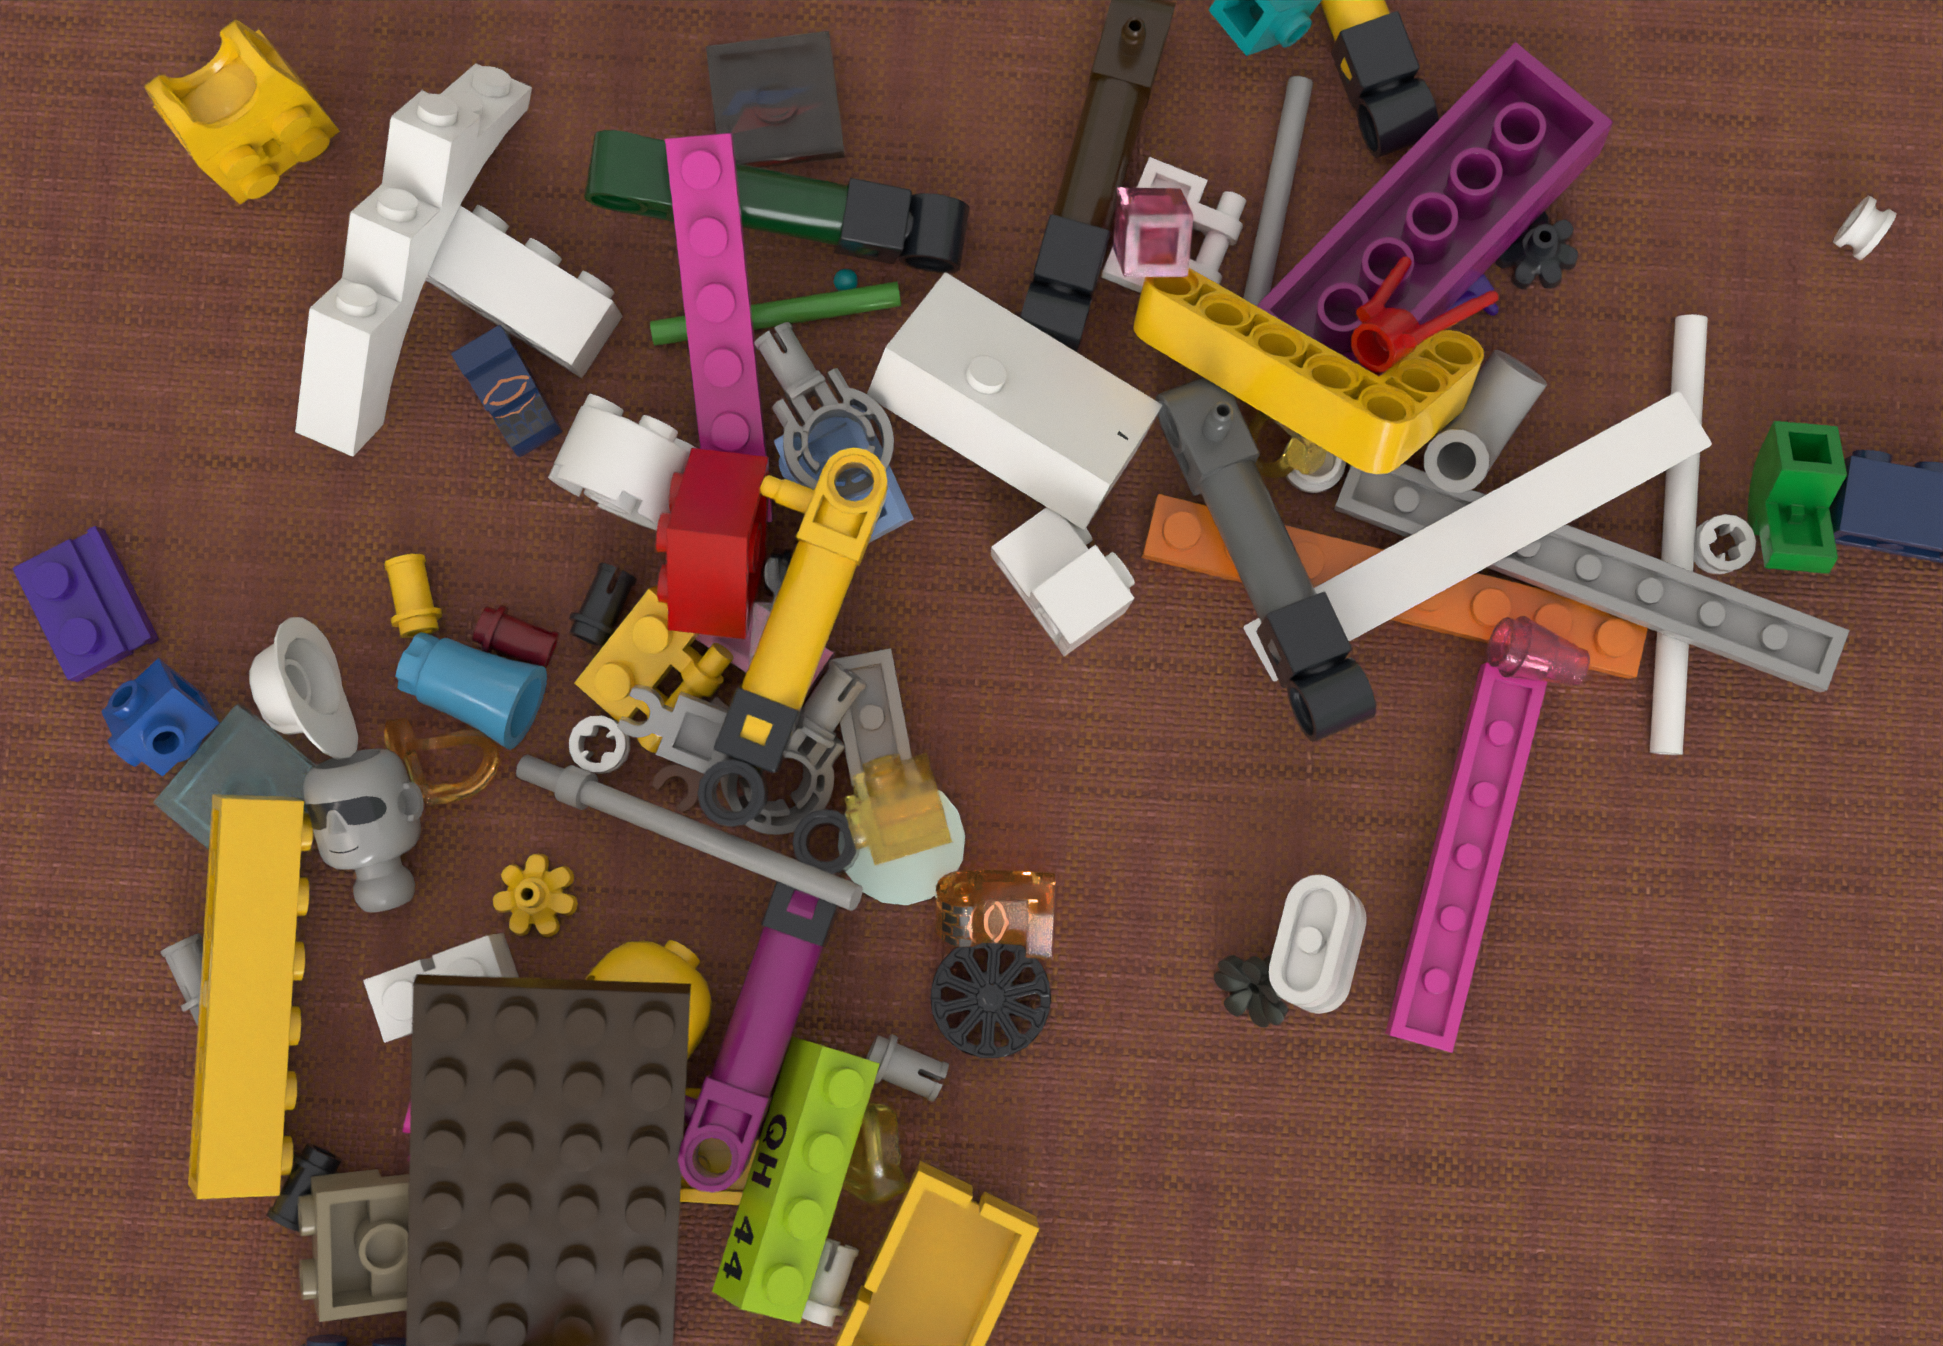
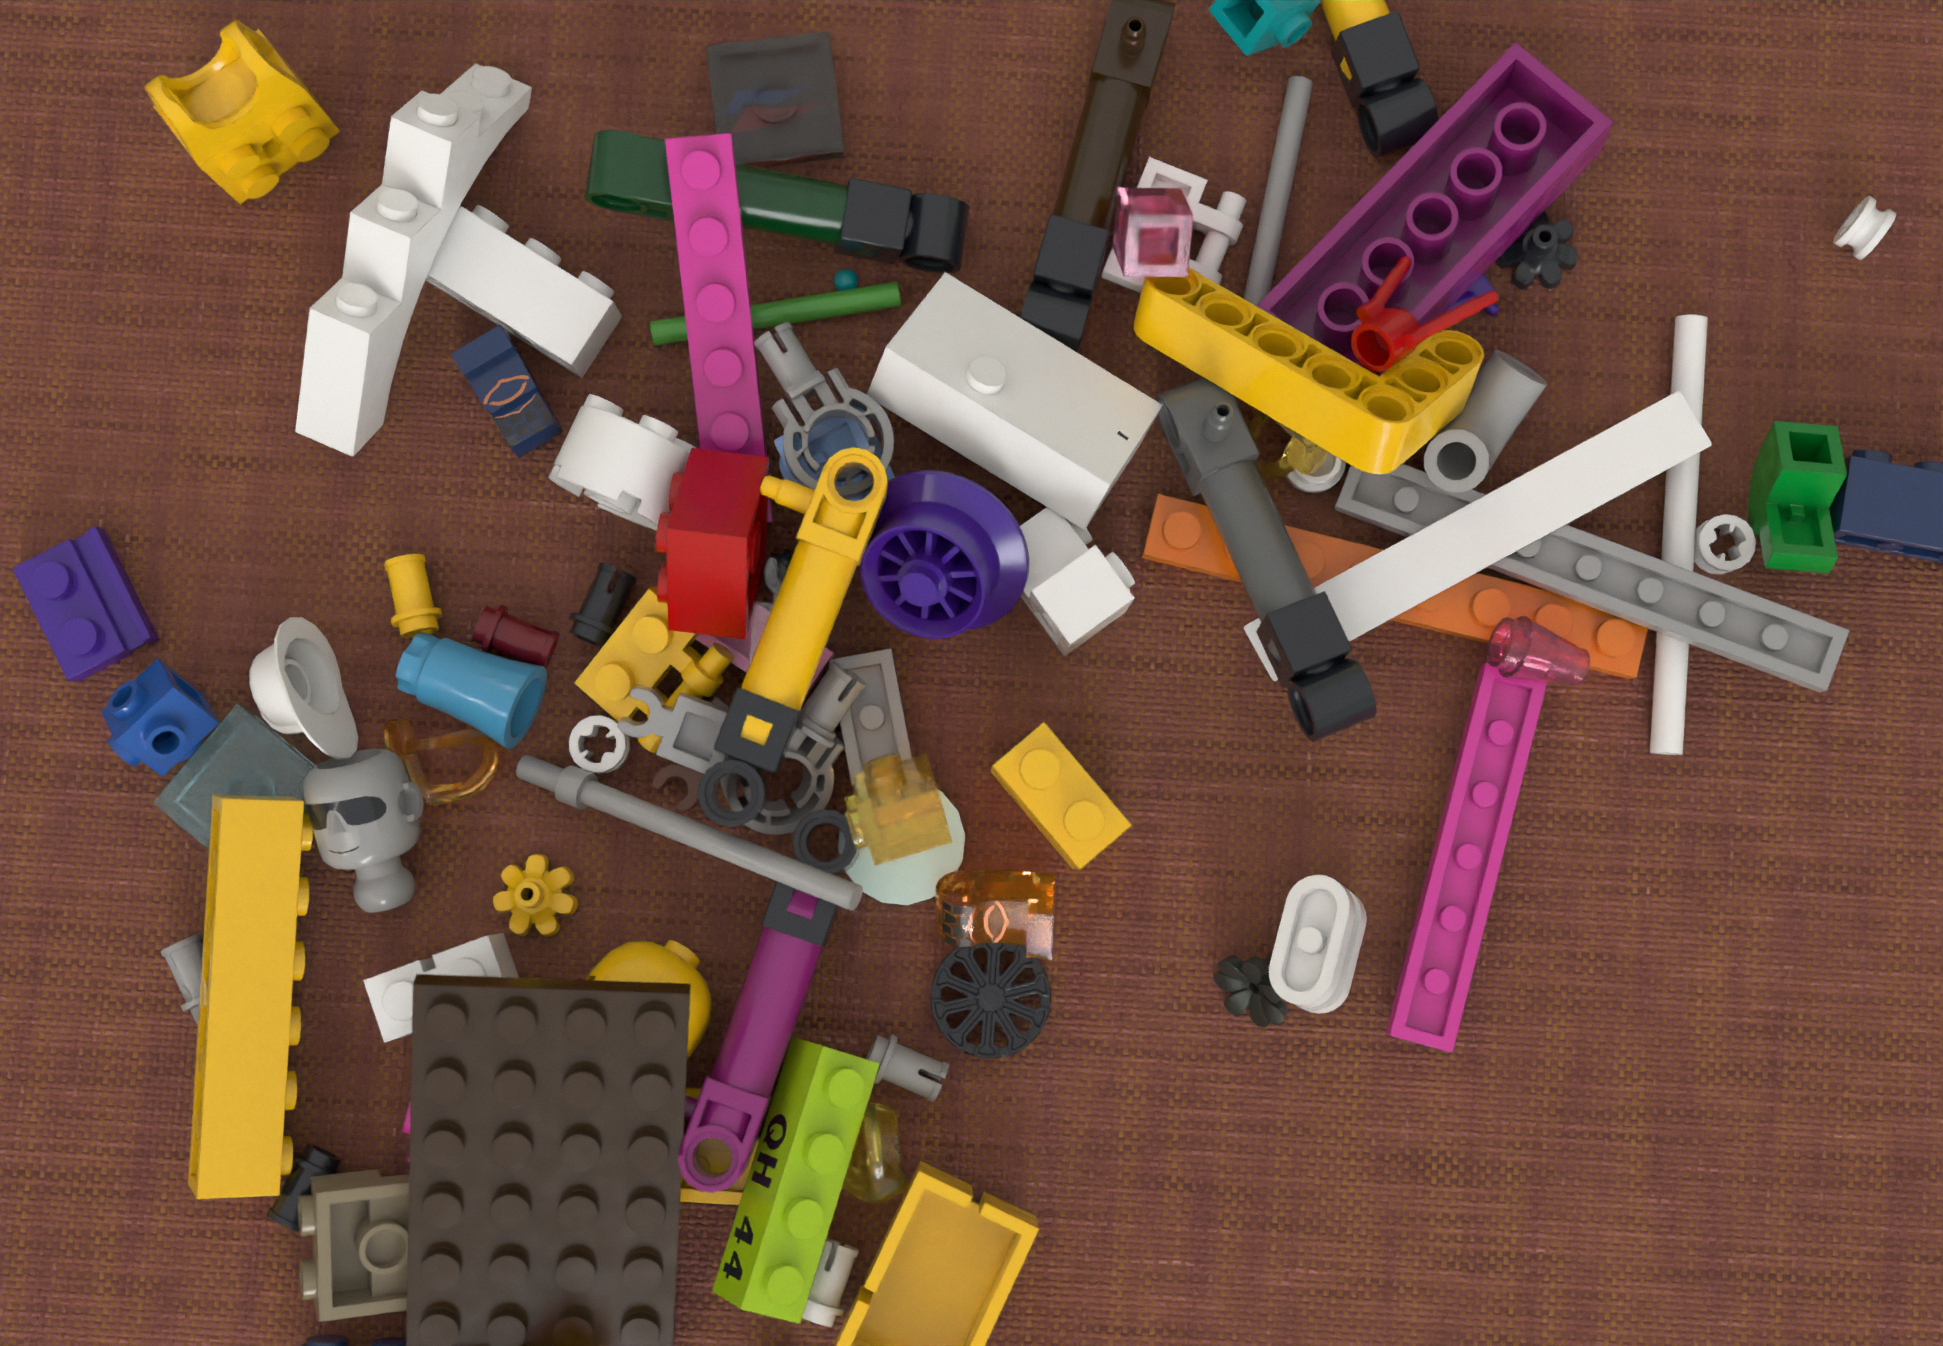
none -> dark purple piece [861,470,1029,639]
none -> yellow brick [991,722,1132,869]

